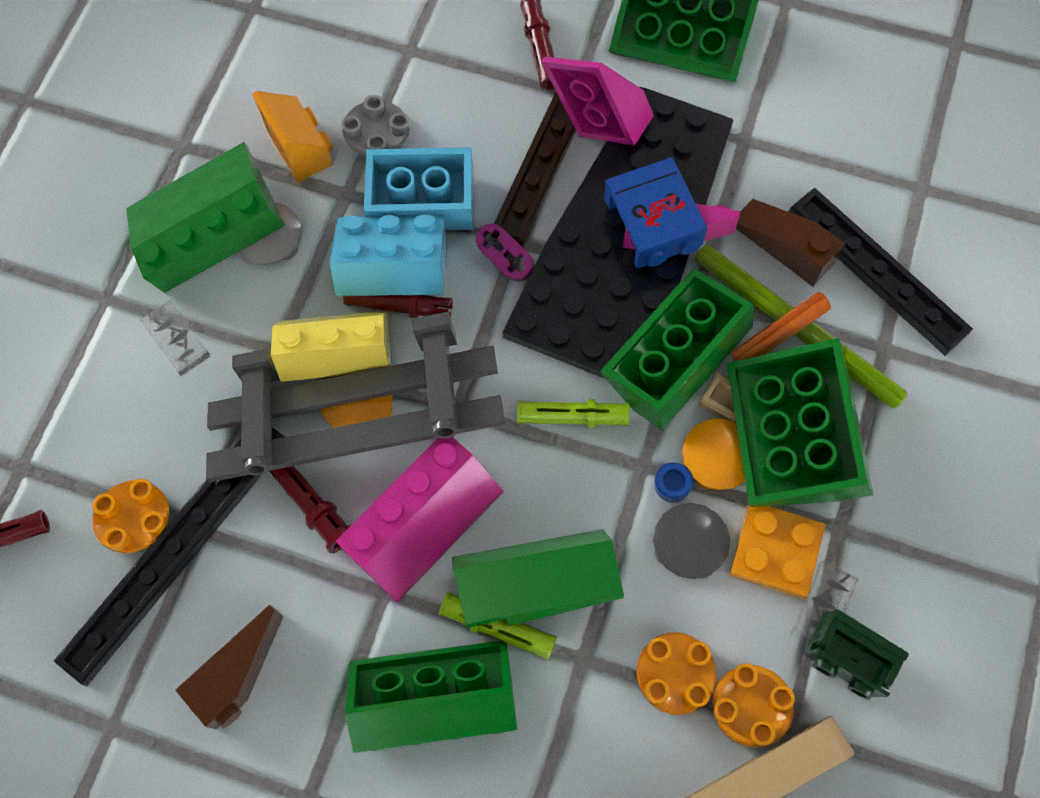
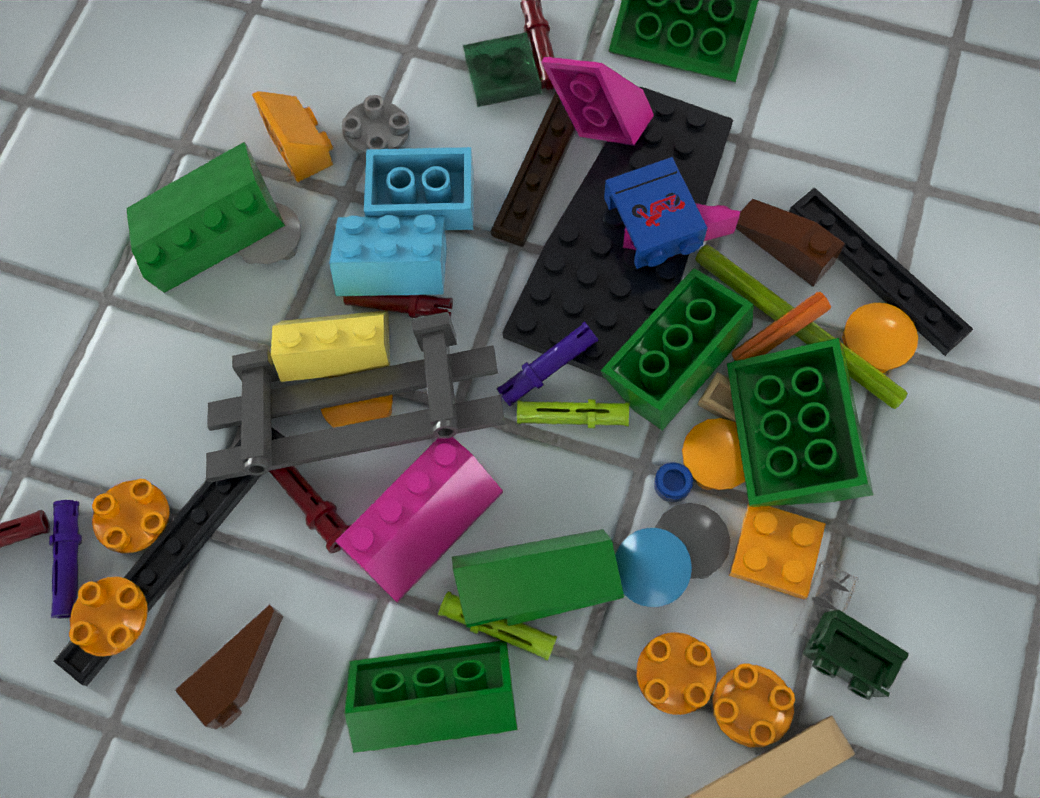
clear tile [140,300,211,376] -> none
magenta beam [476,223,534,281] -> none
none -> dark purple pin [49,500,82,619]
none -> light orange dish [69,577,148,656]
none -> clear green plate [462,32,542,107]
none -> dark purple pin [496,322,599,407]
none -> dark azure dish [615,528,692,607]
none -> light orange dish [842,303,918,373]

